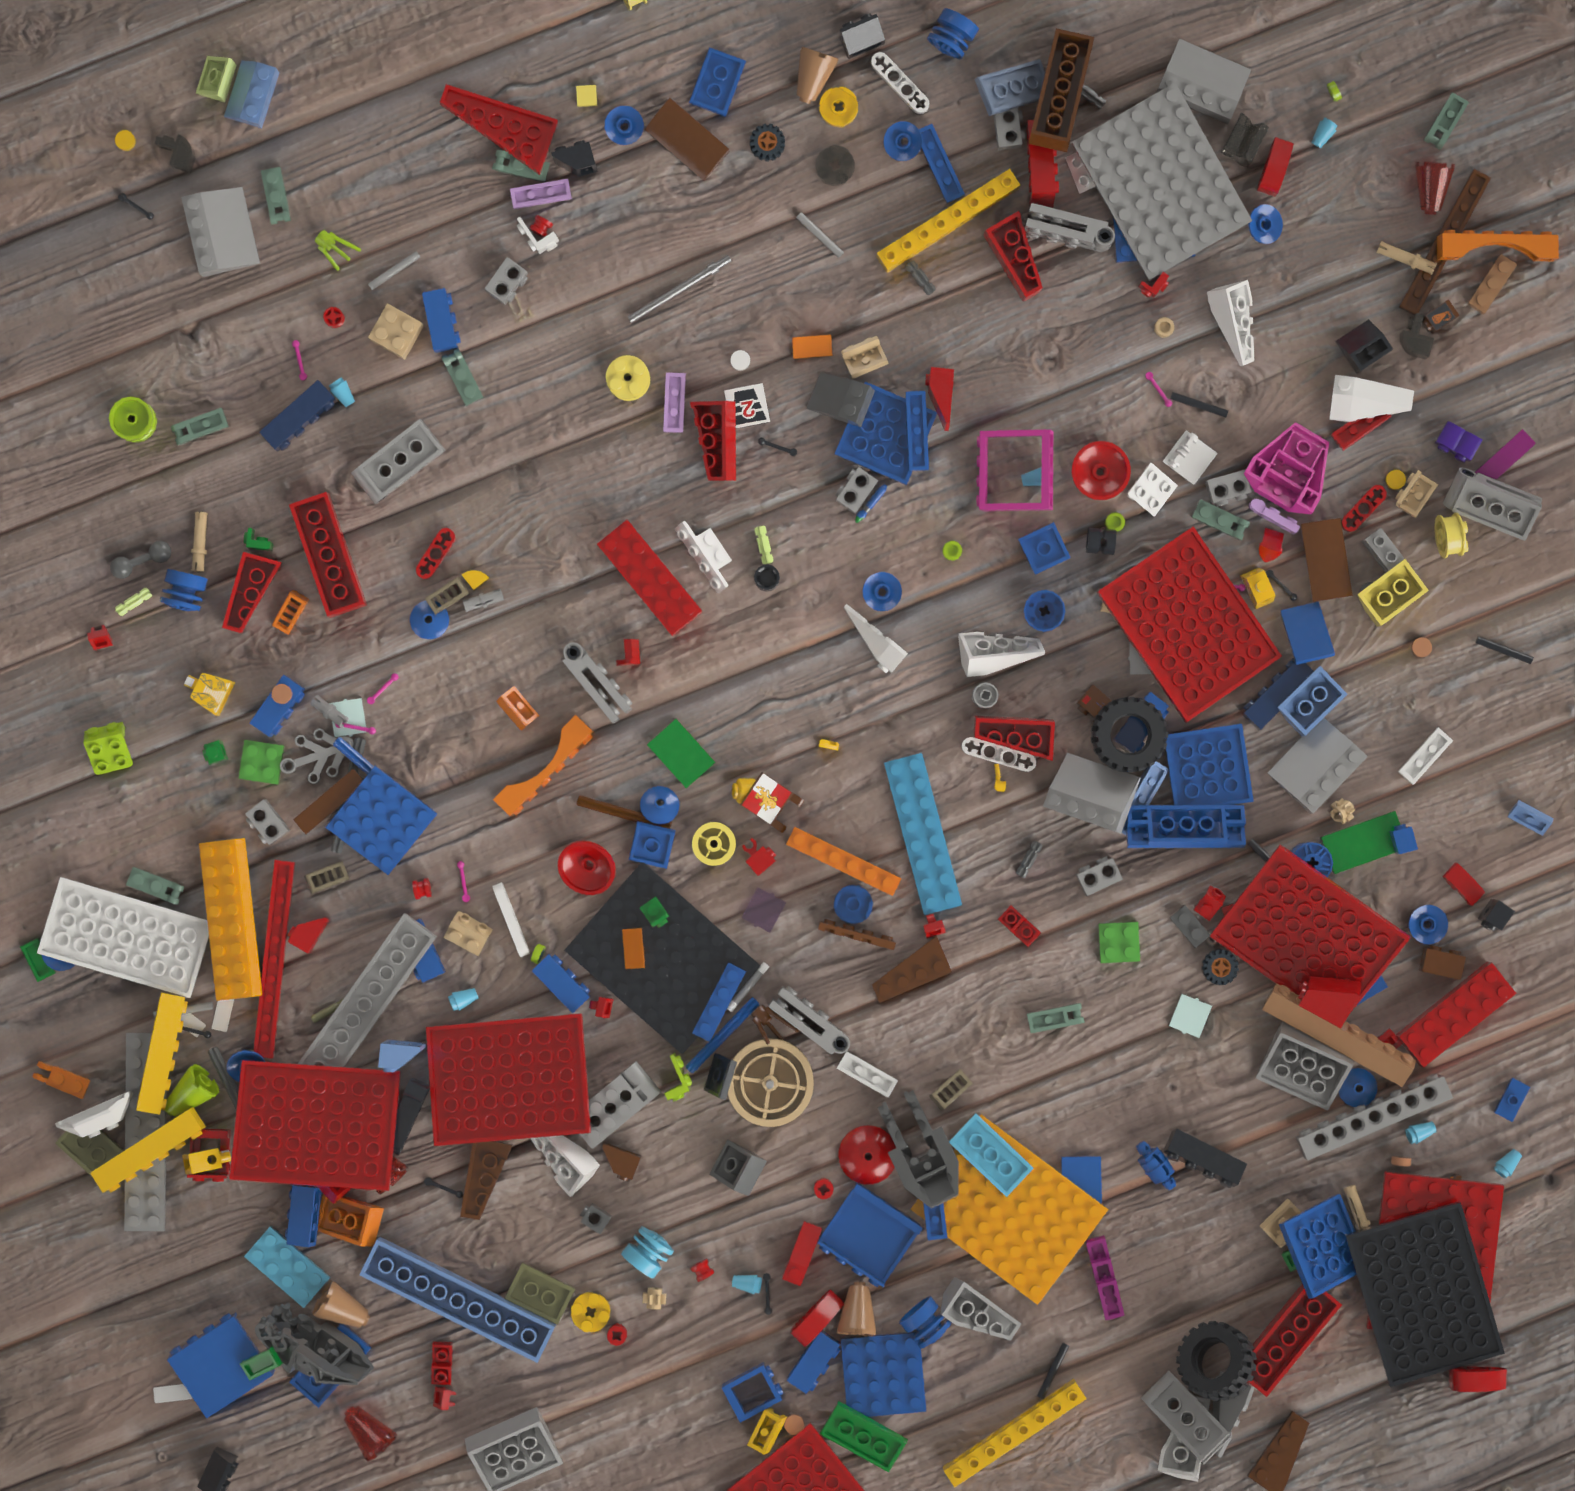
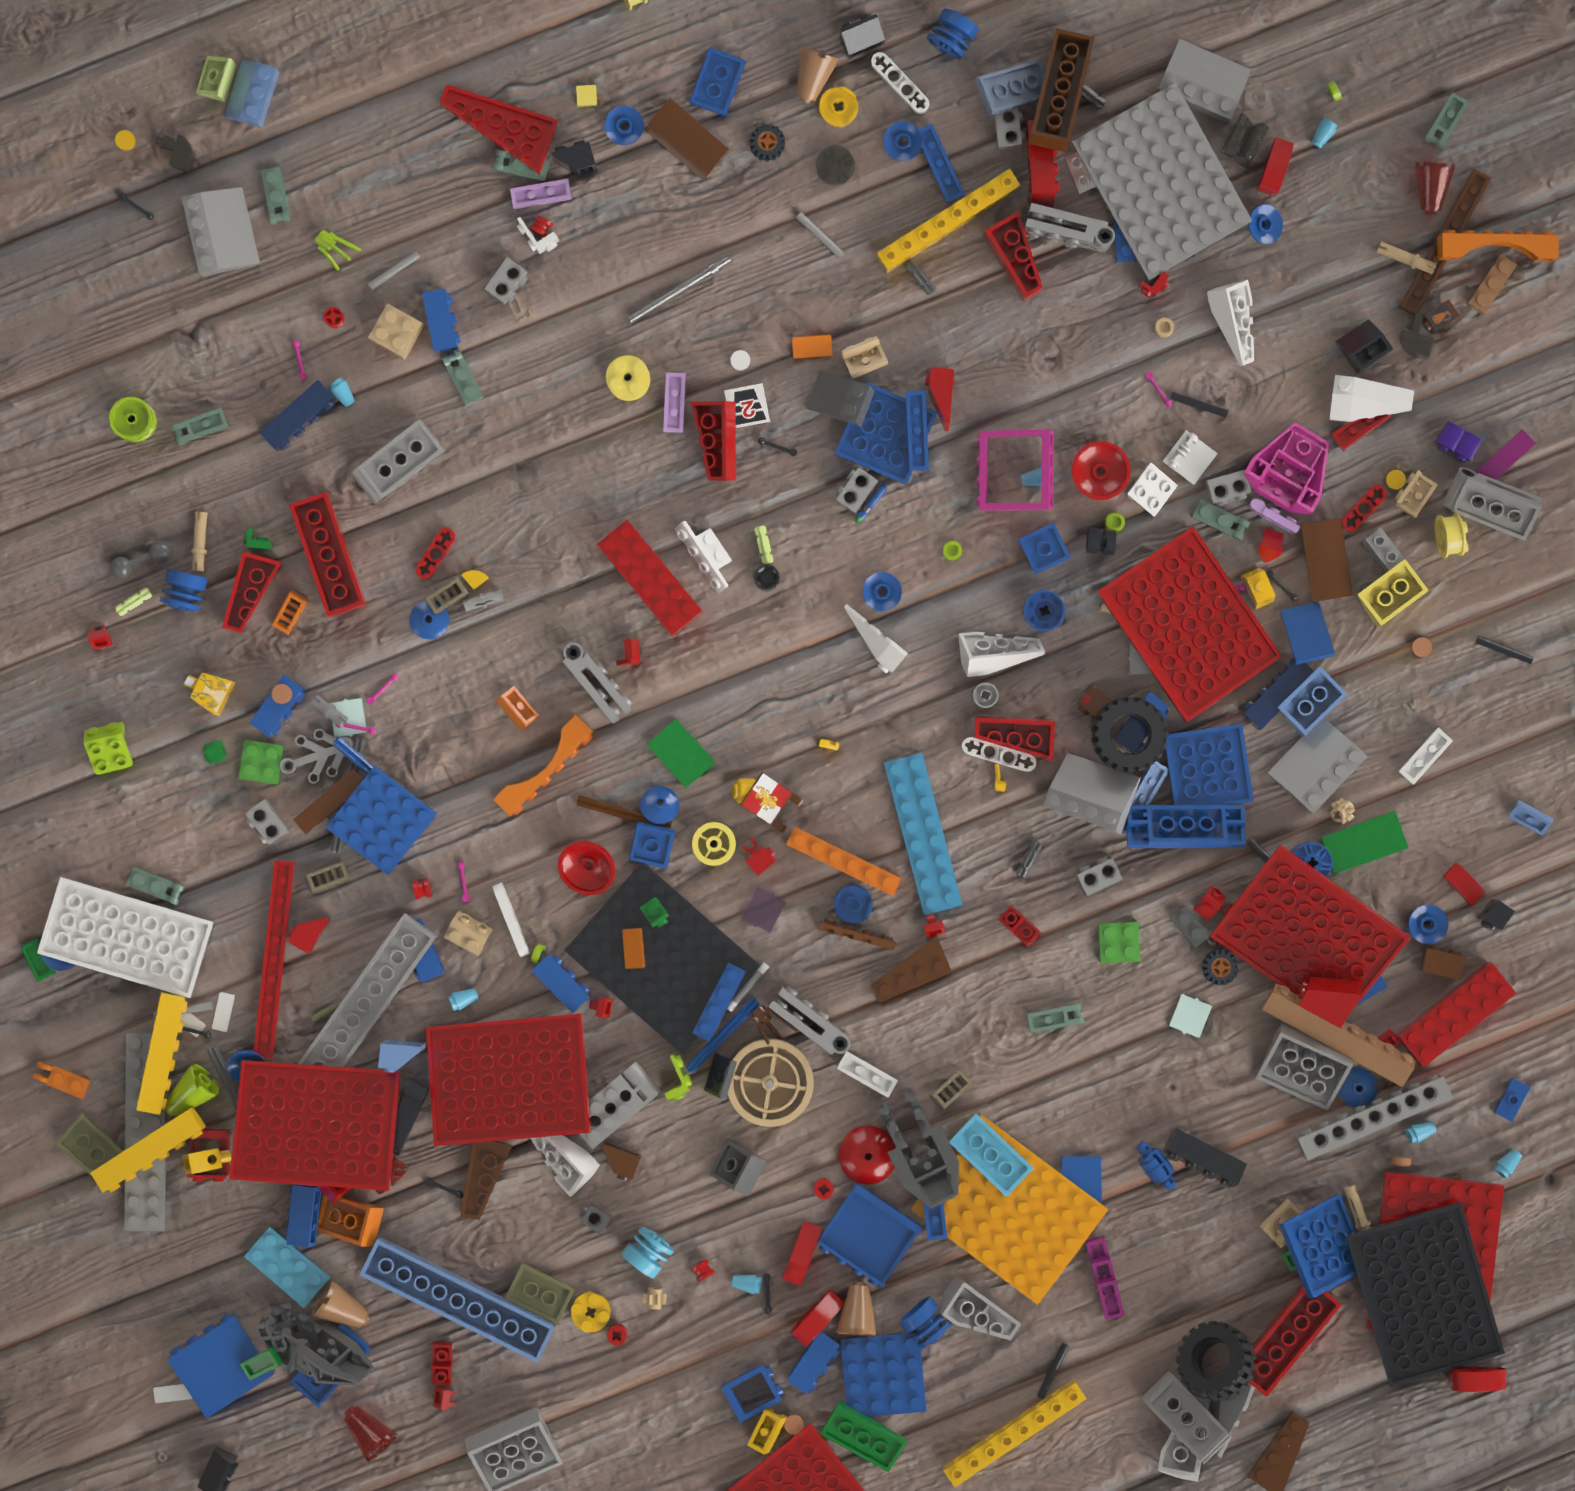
white wedge [55,1090,133,1138] -> none
light orange brick [199,838,262,1001] -> none
blue brick [1389,824,1418,855] -> none

